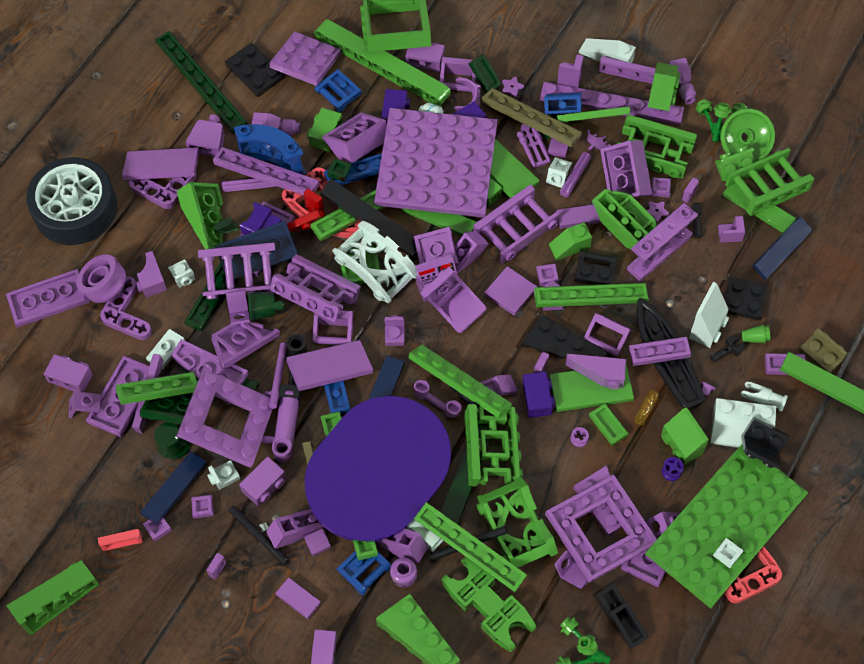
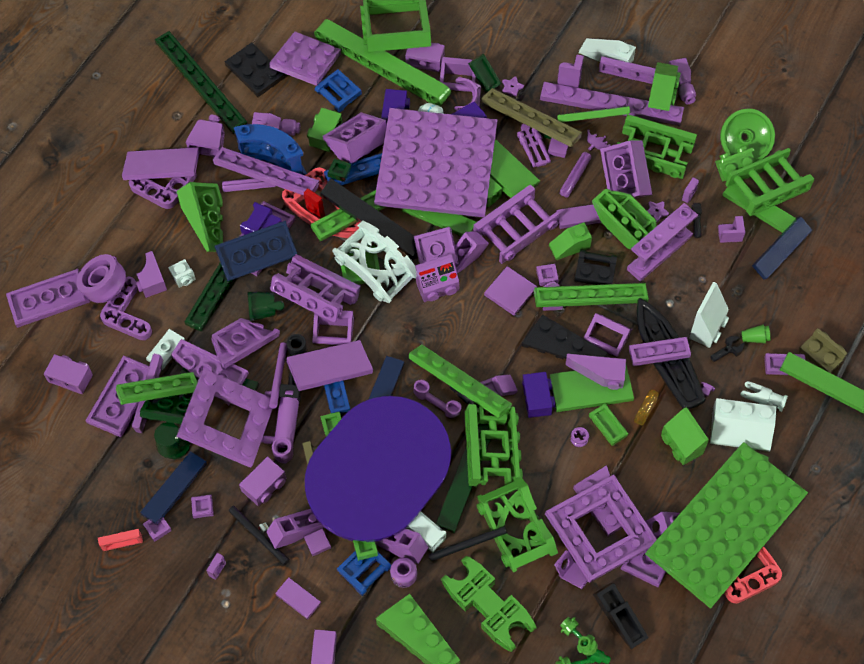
bright green wedge [6,560,99,636] -> none
wheel [26,157,117,245] -> none
medium lavender bracket [69,391,100,418] -> none
medium lavender fence [198,242,275,299] -> none
light aqua bracket [207,460,240,490] -> none
clear green tile [214,217,239,233] -> none
medium lavender bracket [226,290,250,325] -> none
red plate [287,210,326,233] -> none
medium lavender bracket [385,315,405,346] -> none
bright green plate [414,502,527,592] -> none
medium lavender bracket [420,267,487,333] -> none
medium lavender tile [534,352,549,373] -> none
blue brick [544,92,583,115] -> none
light aqua bracket [546,157,572,188] -> none
medium lavender tile [651,177,671,197] -> none
dark purple wheel [662,457,683,481] -> none
bright green plant [695,99,747,143] -> none
light aqua tile [713,538,743,568] -> none
black plate [725,277,768,321] -> none
black bracket [741,416,789,469] -> none

